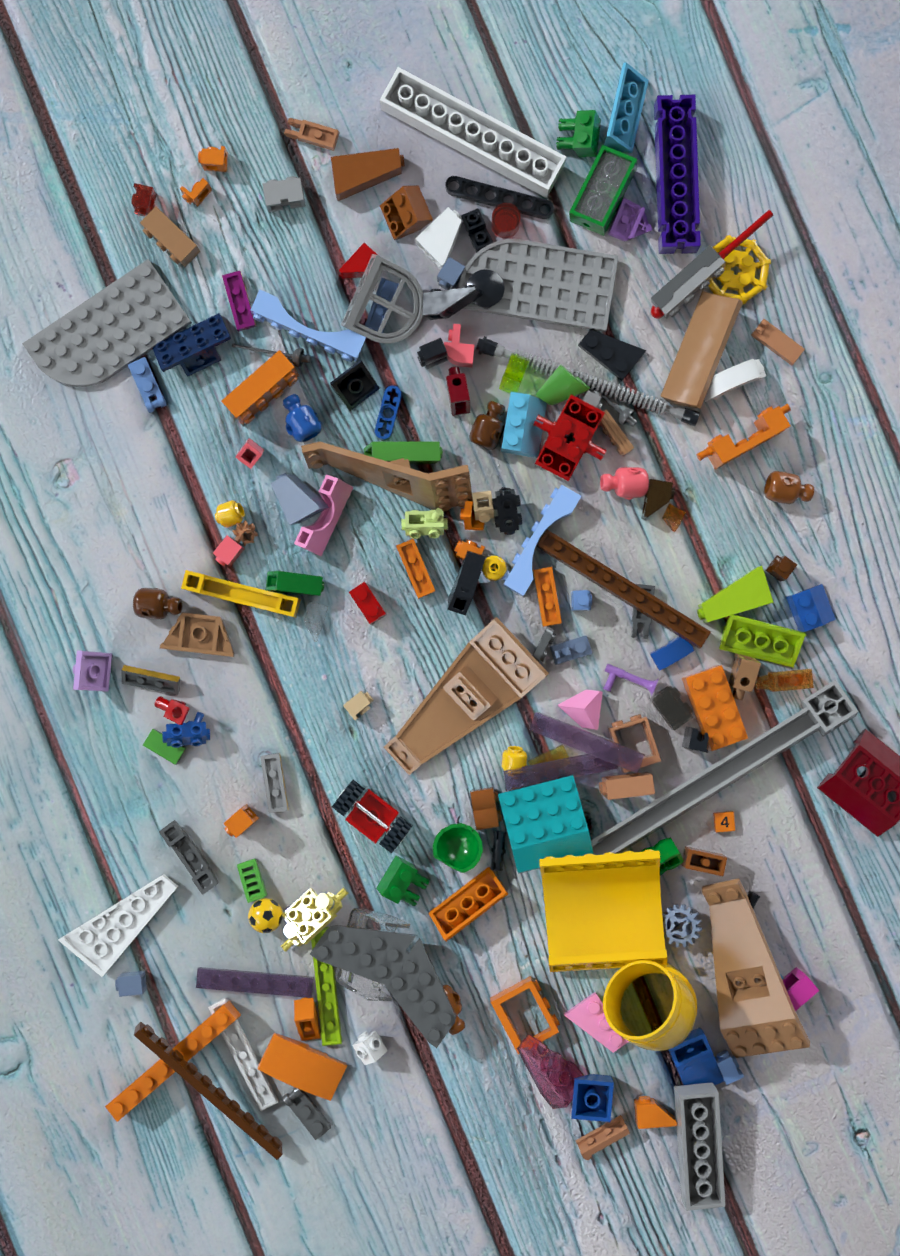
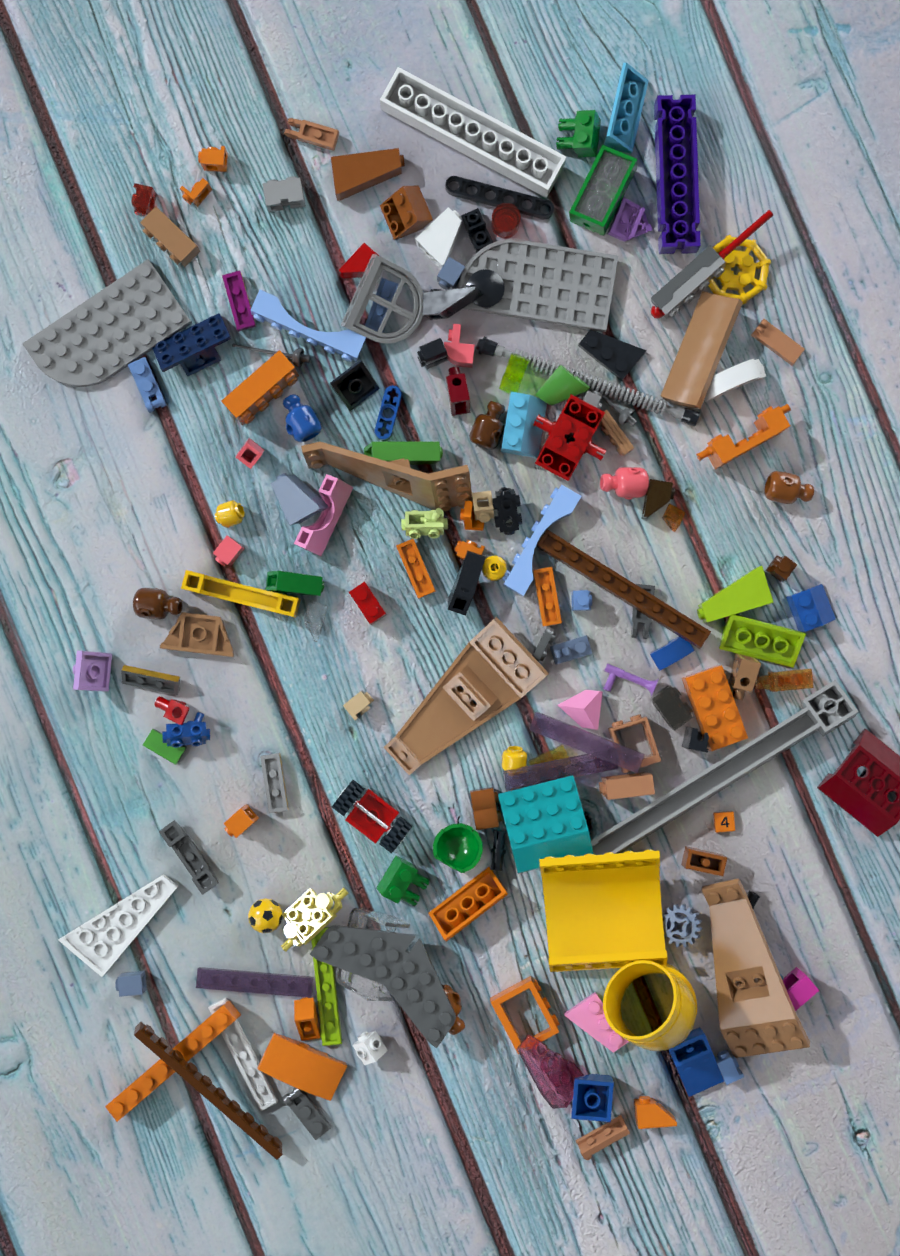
nougat gear [232,520,258,546] -> none
bright green slope [237,858,268,903] -> none
green brick [641,837,684,876] -> none
light grey brick [674,1083,725,1211] -> none

